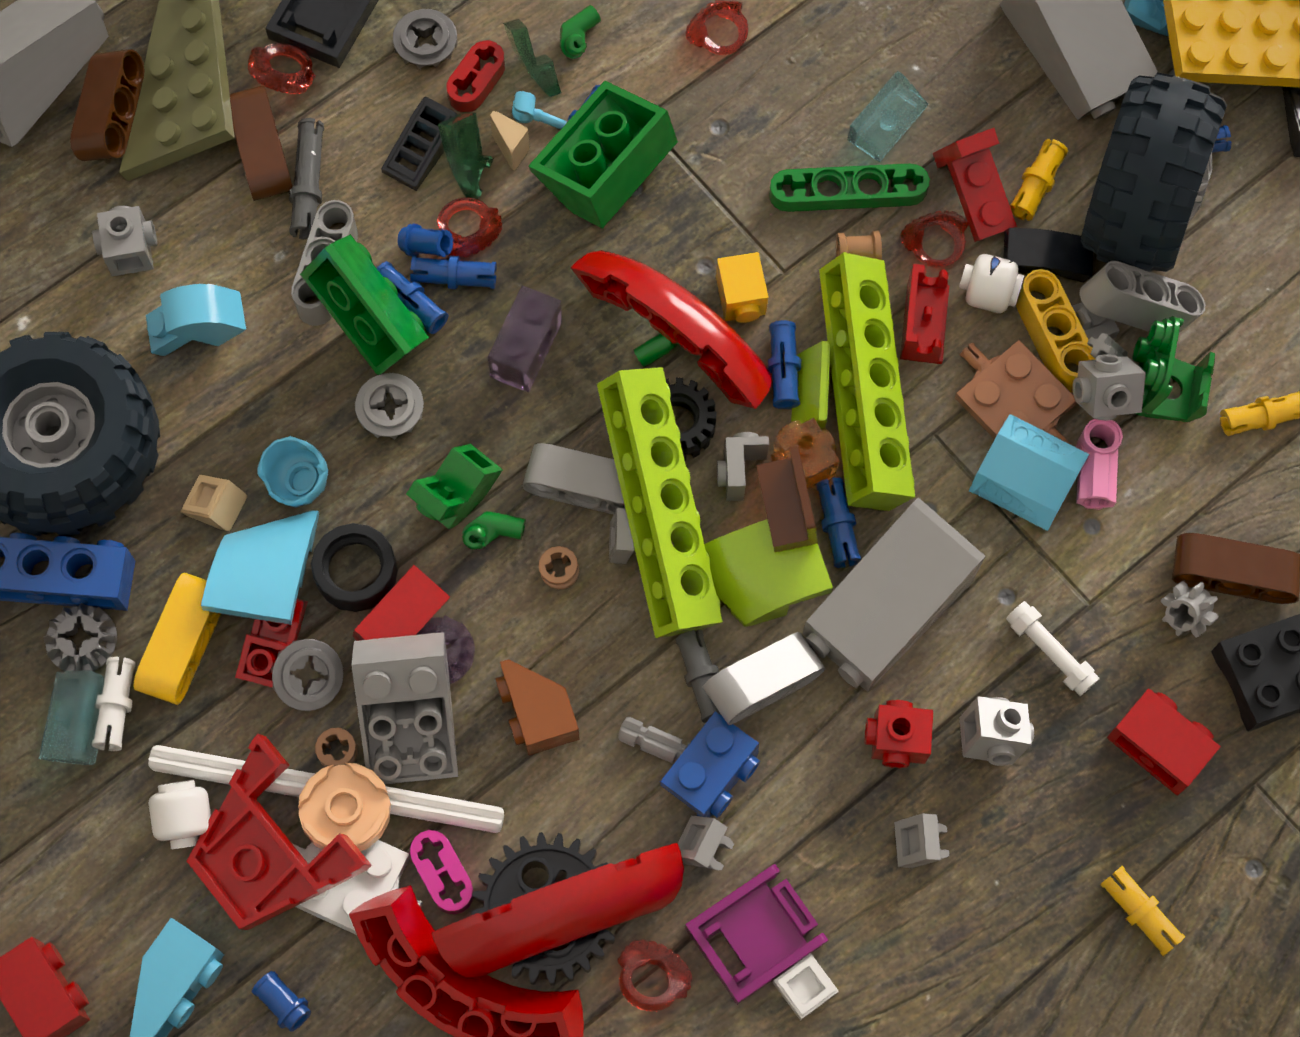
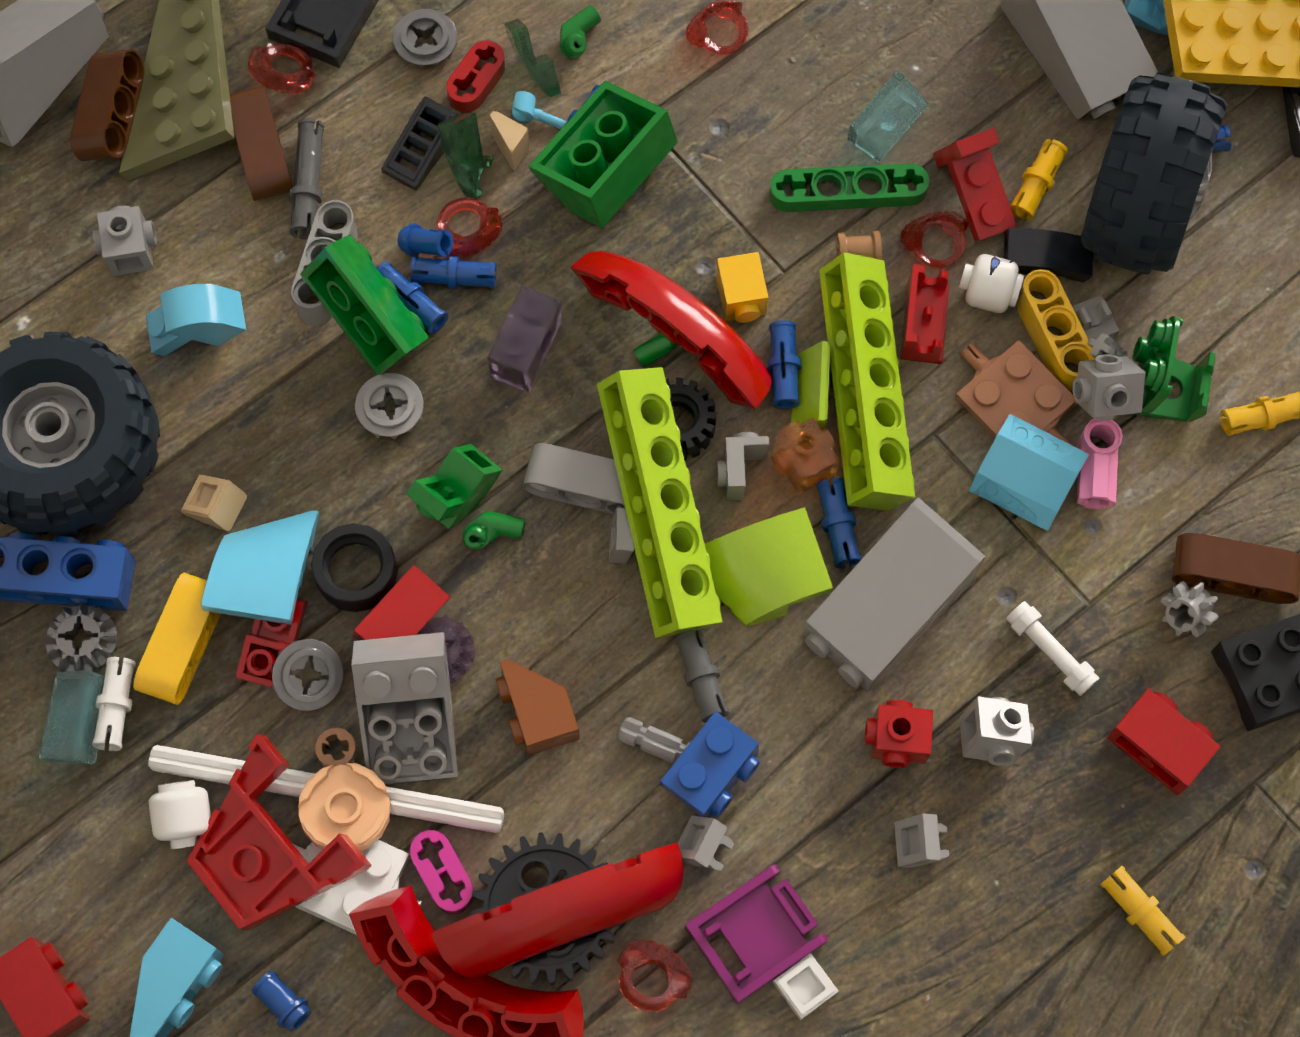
medium azure hair [257,436,328,507] -> none
medium nougat bush [539,546,579,590] -> none
beam [703,632,825,725] -> none
reddish brown panel [756,445,818,552] -> none
light grey beam [1079,261,1205,333] -> none

